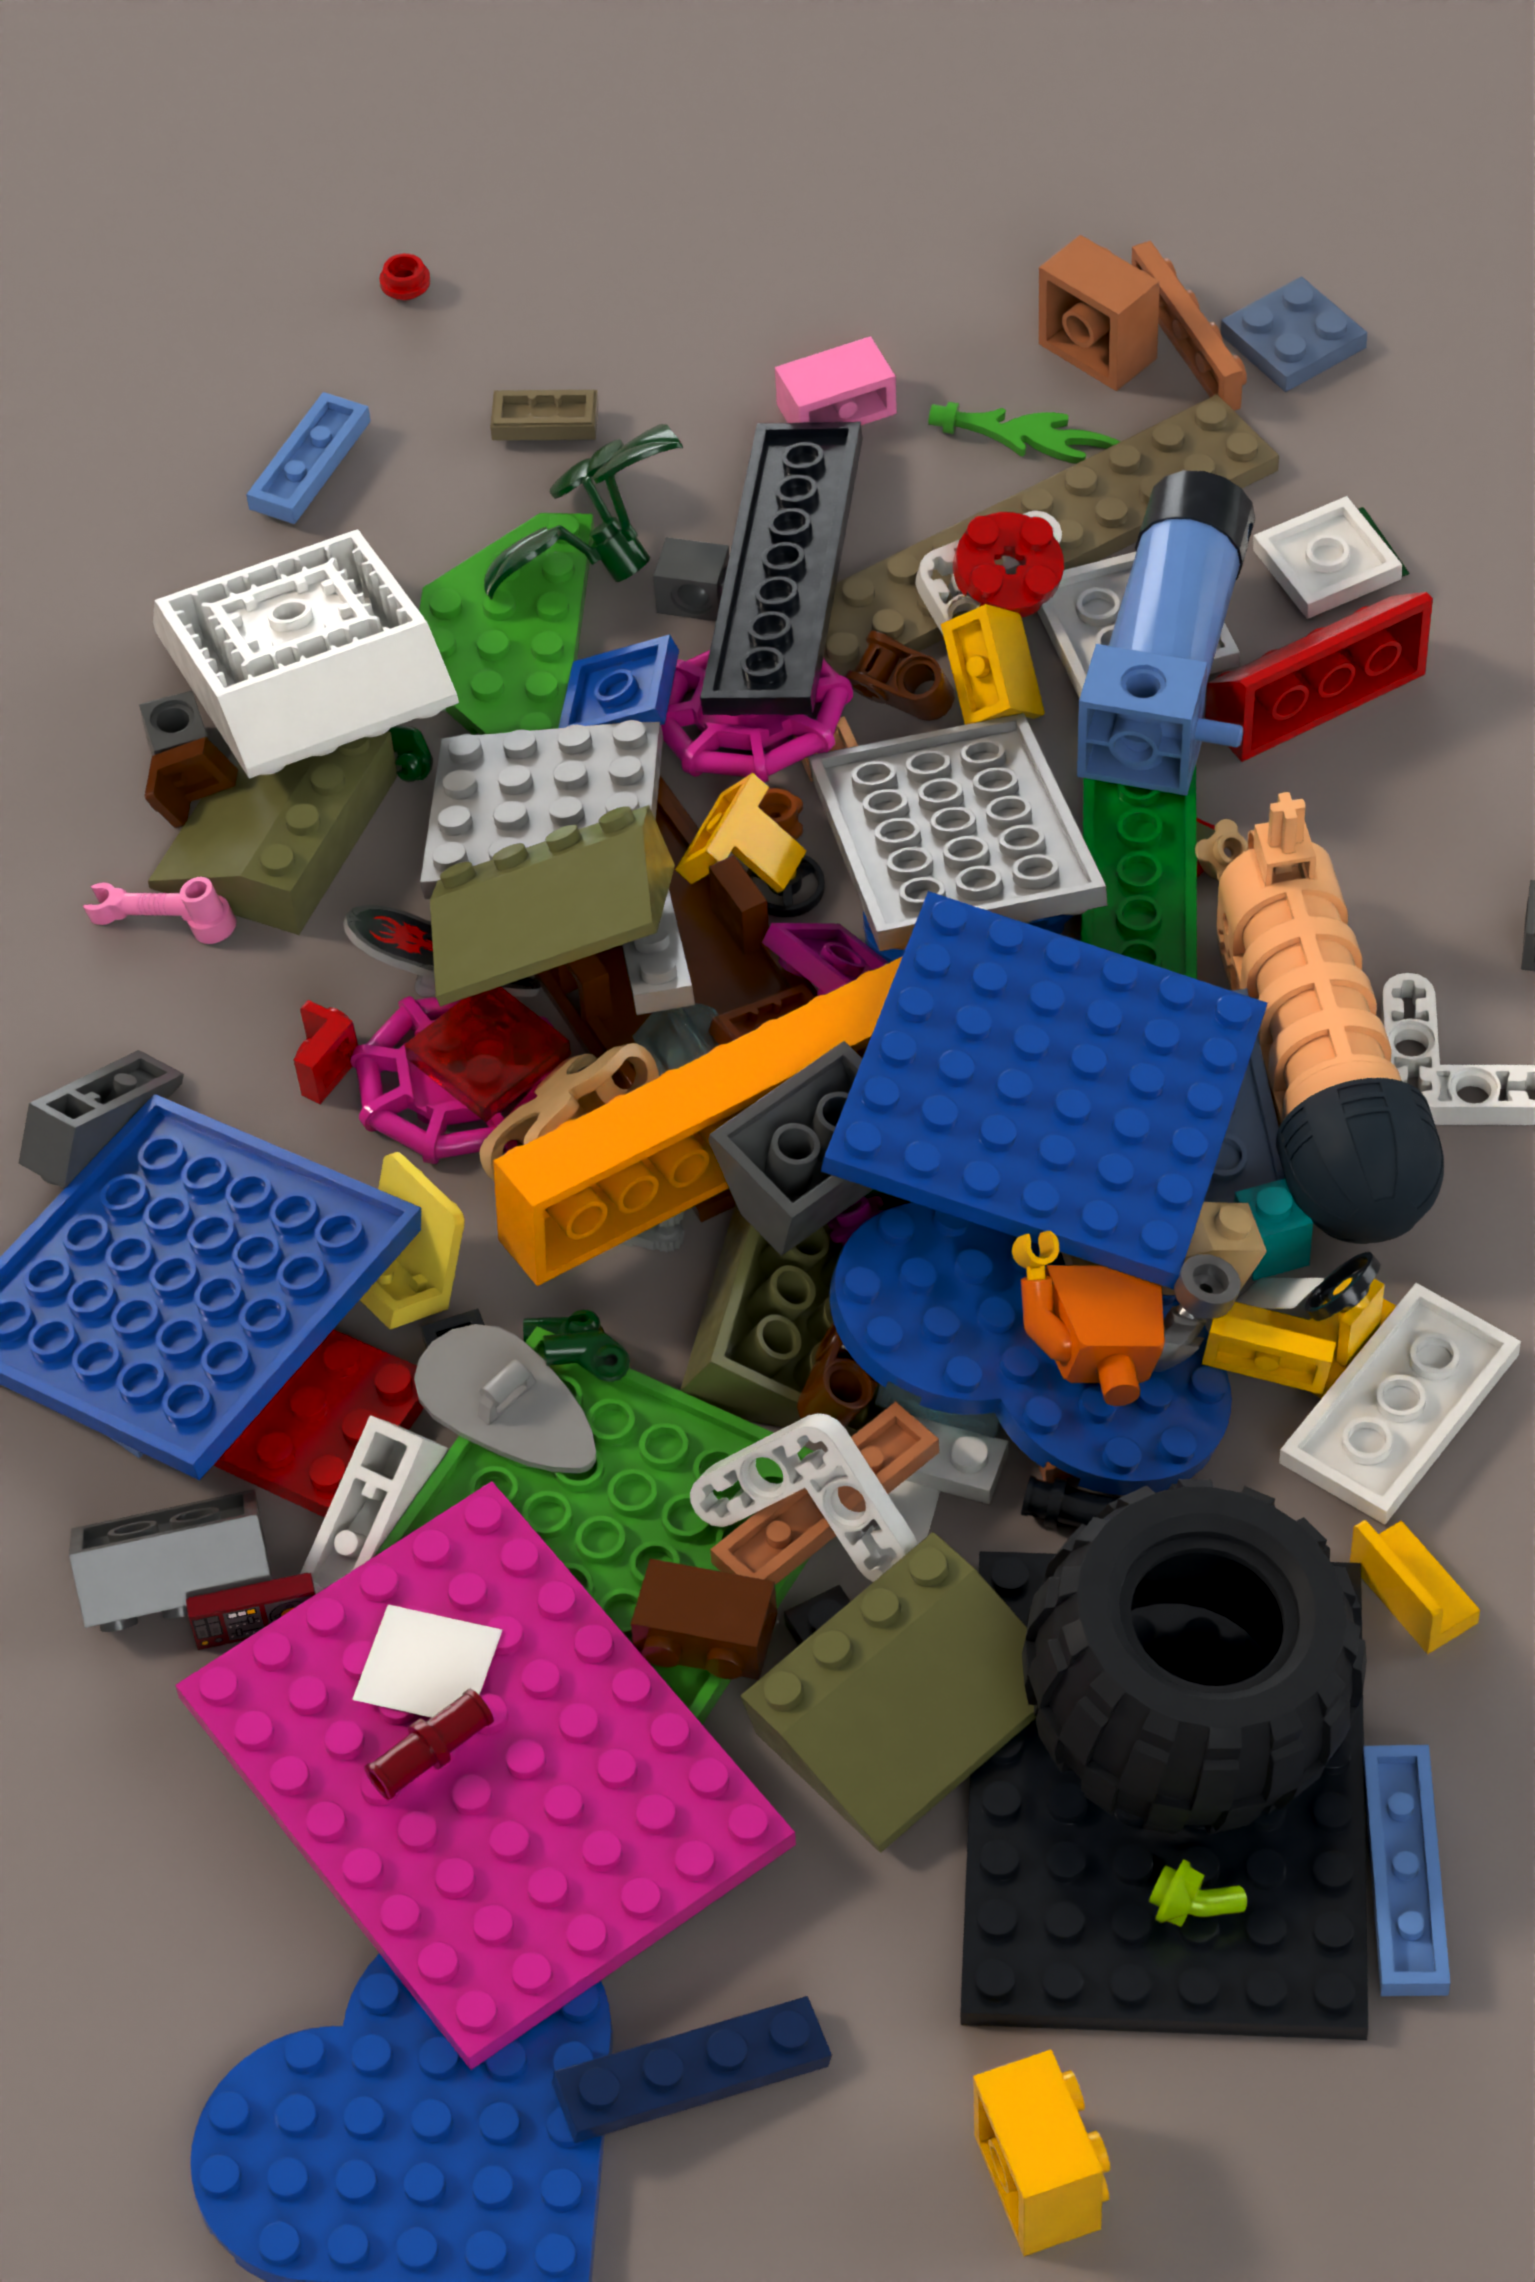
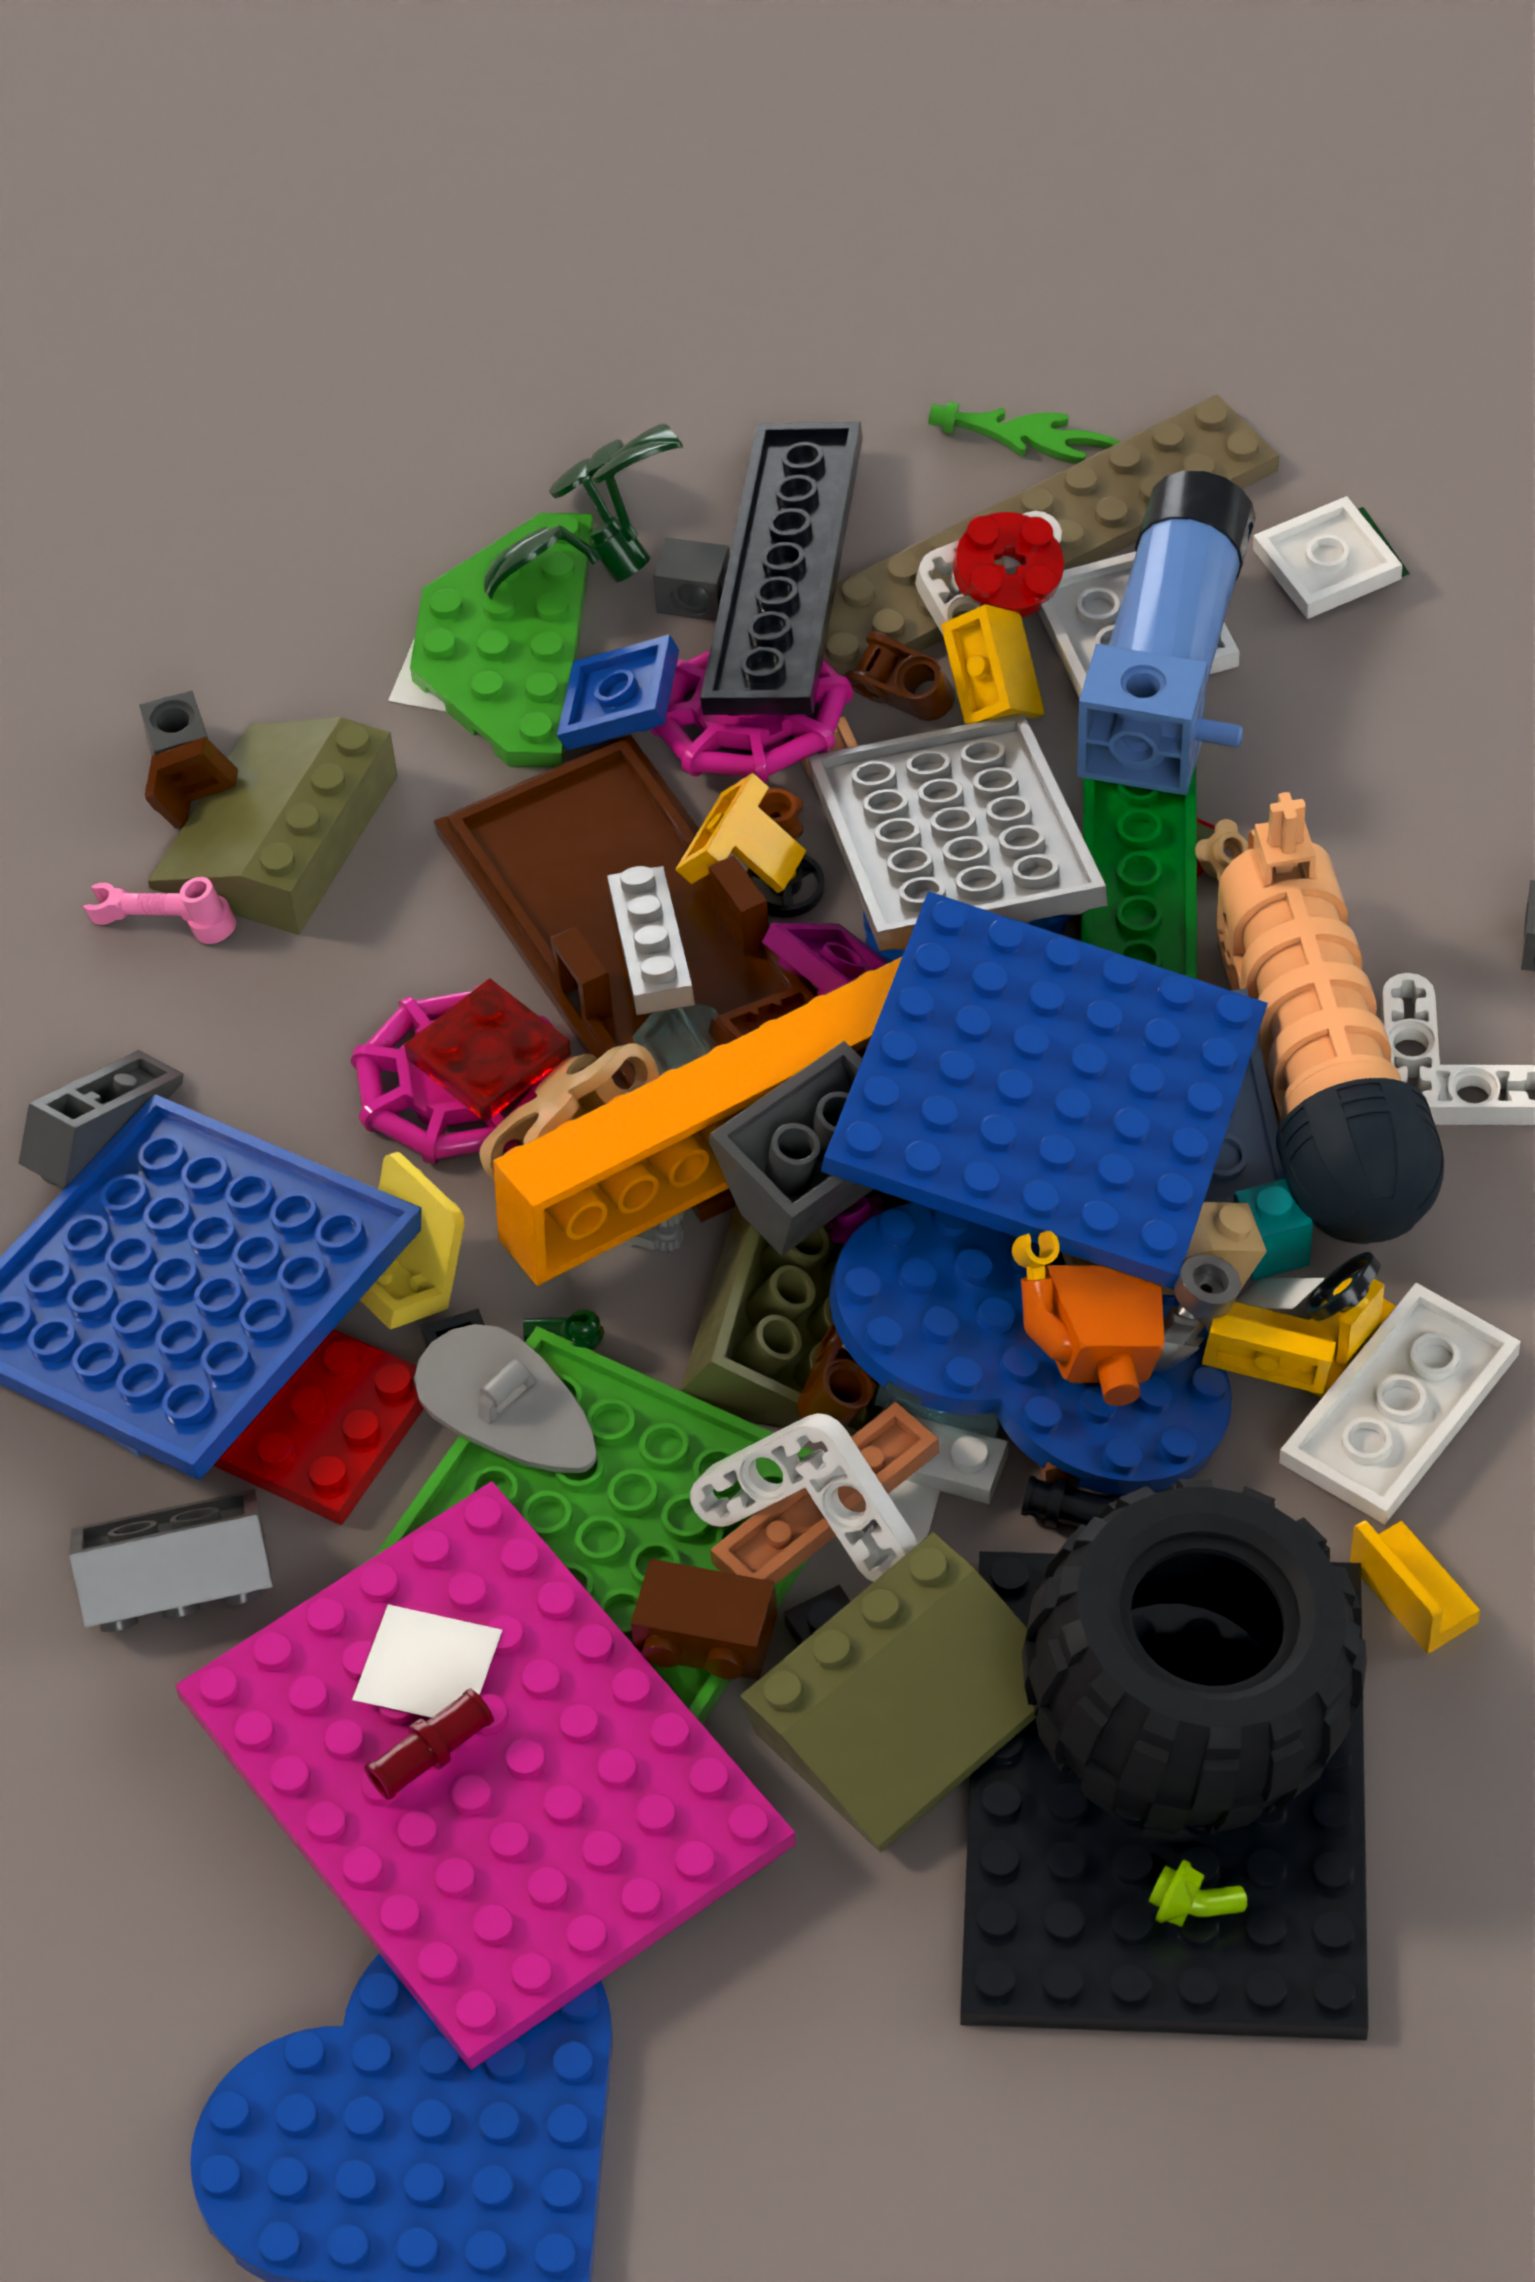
white slope [153,529,459,779] -> none
dark red tile [186,1572,316,1650] -> none
medium blue plate [246,392,371,524] -> none
red bracket [293,1000,358,1104] -> none
white slope [300,1415,449,1594] -> none
shield [343,905,541,998] -> none
red plate [379,253,431,300] -> none
dark green arm [388,725,433,782] -> none
light grey plate [420,720,663,900] -> none
olive slope [430,805,675,1007] -> none
dark tan plate [490,389,599,440] -> none
dark green arm [543,1330,630,1382] -> none
dark blue plate [552,1996,832,2143] -> none
bright pink brick [775,336,897,425] -> none
yellow brick [973,2049,1111,2257] -> none
nougat brick [1039,234,1160,391] -> none
nougat plate [1132,240,1247,411] -> none
red slope [1205,592,1433,762] -> none
sand blue plate [1221,276,1367,392] -> none
medium blue plate [1363,1745,1450,1996] -> none

